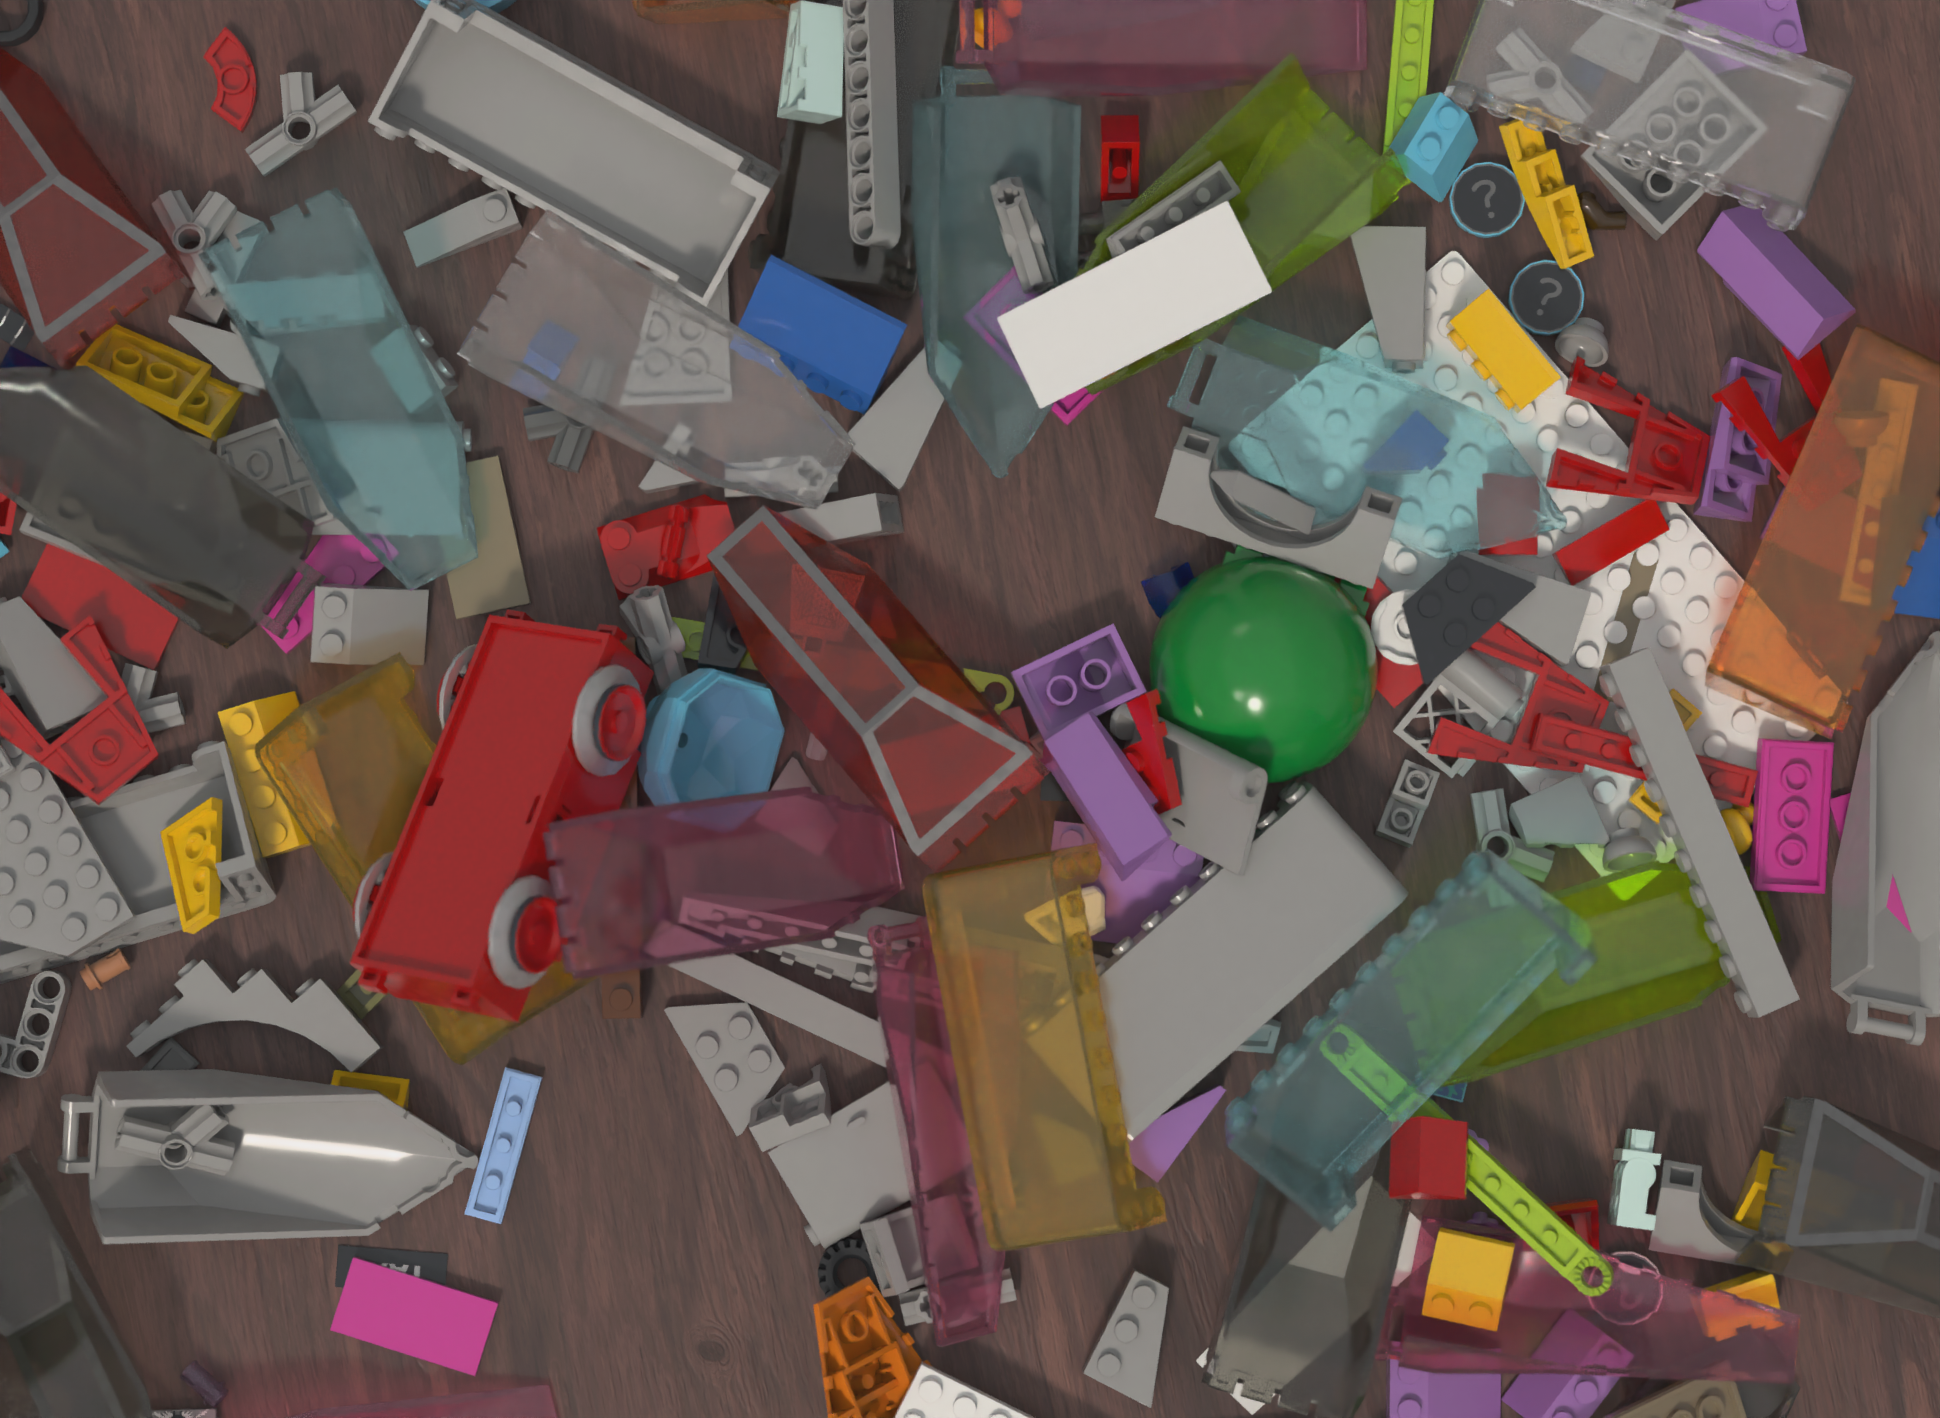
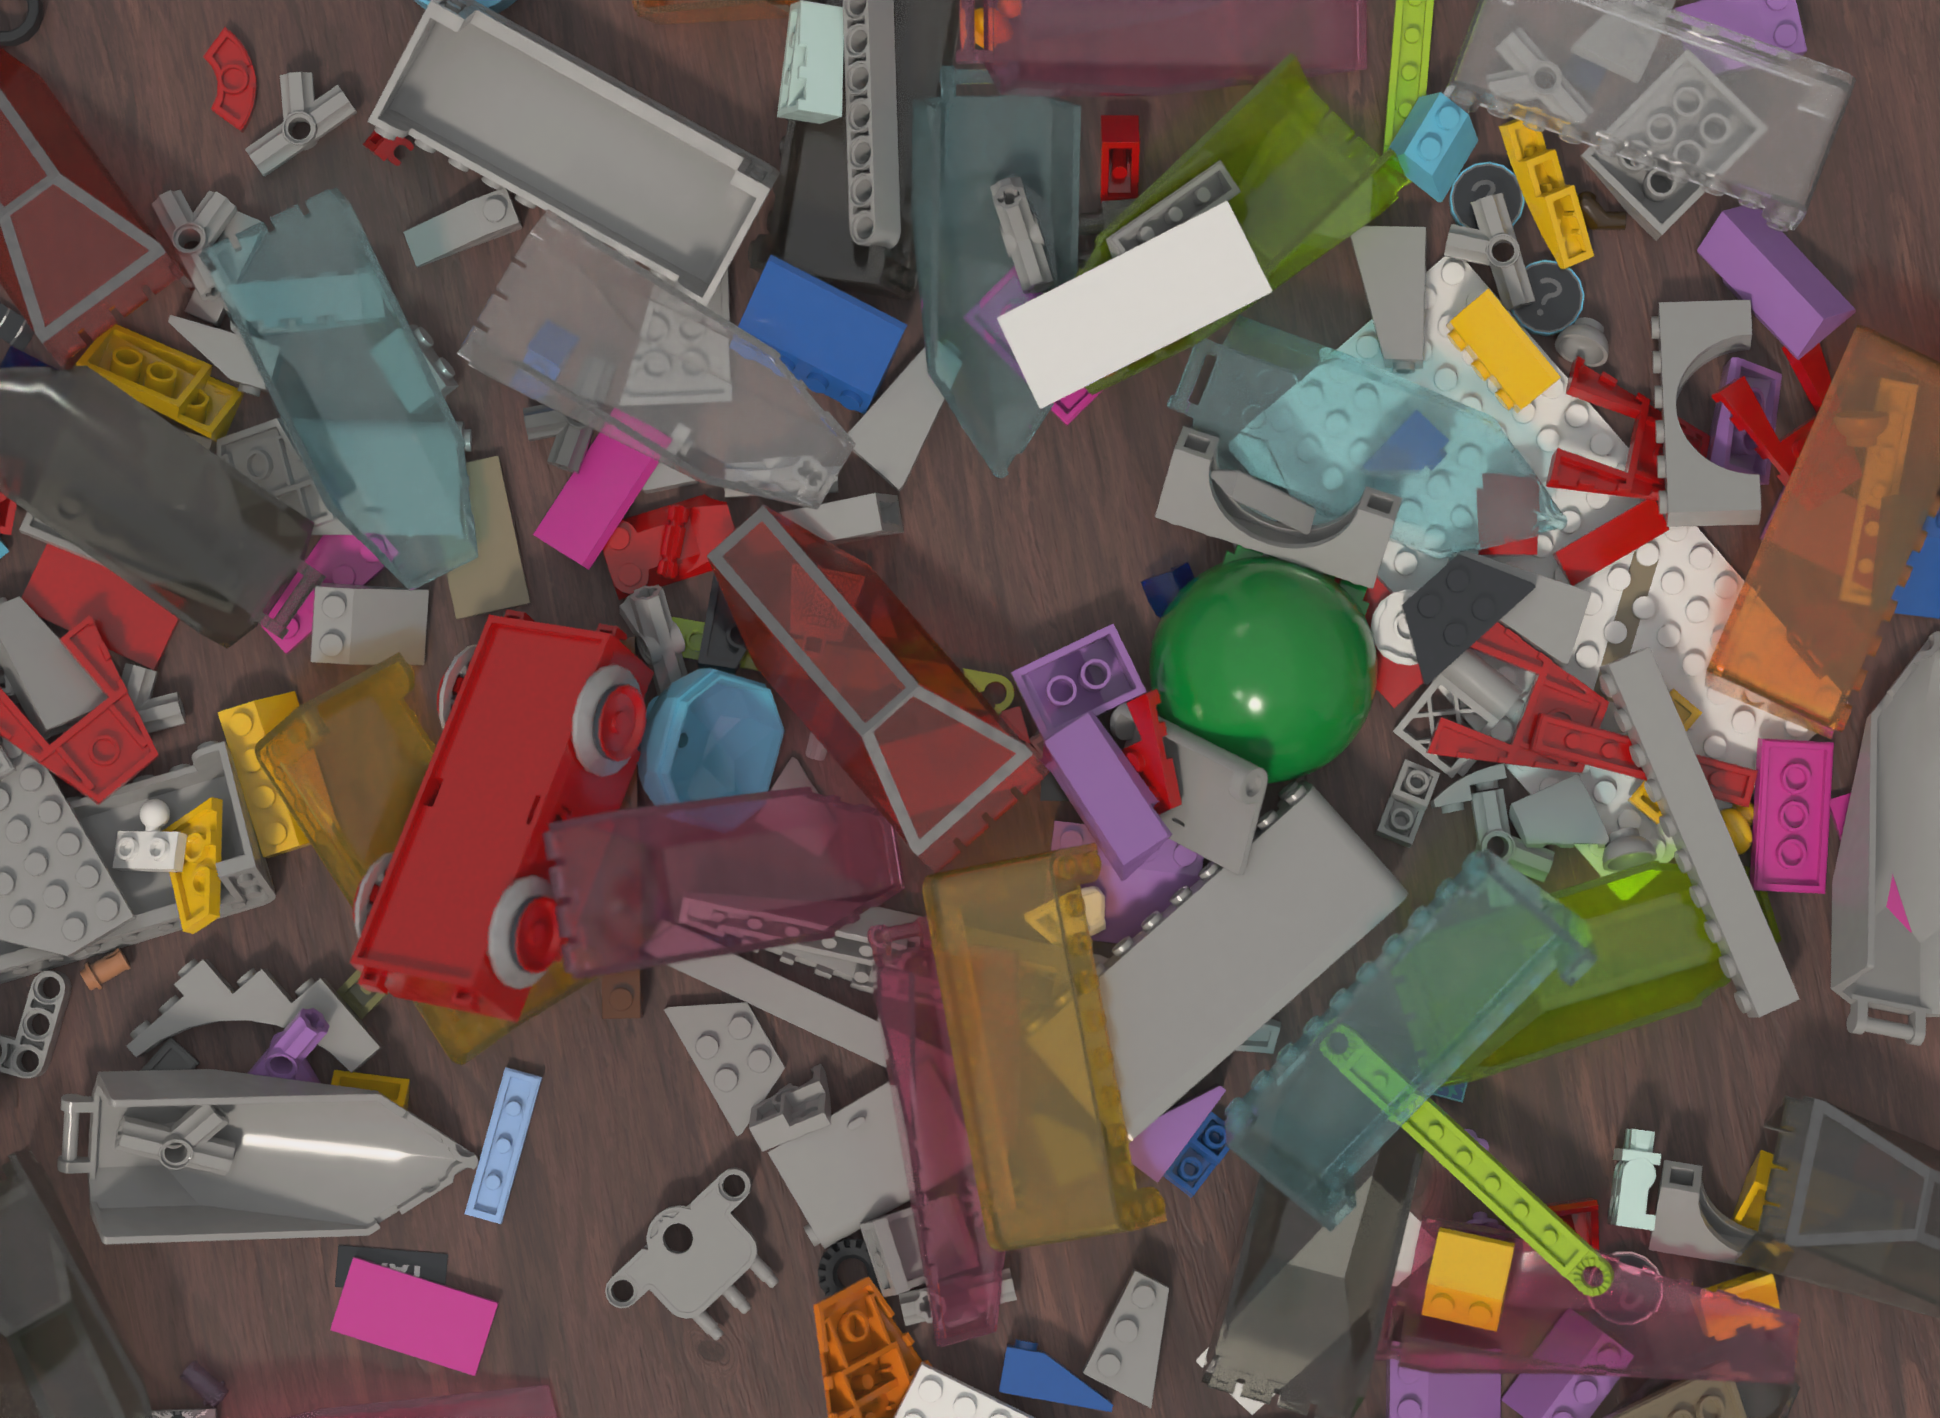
red slope [1389,1116,1469,1200] -> none
none -> white plate [113,799,187,872]
none -> medium lavender piece [247,1008,329,1083]
none -> red tile [362,131,414,166]
none -> dark pink tile [533,408,672,570]
none -> light grey piece [605,1167,779,1340]
none -> blue slope [999,1339,1113,1412]
none -> blue slope [1163,1111,1241,1198]
none -> light grey slope [1430,763,1507,814]
none -> light grey piece [1444,193,1536,311]
none -> light grey arch [1651,300,1761,527]

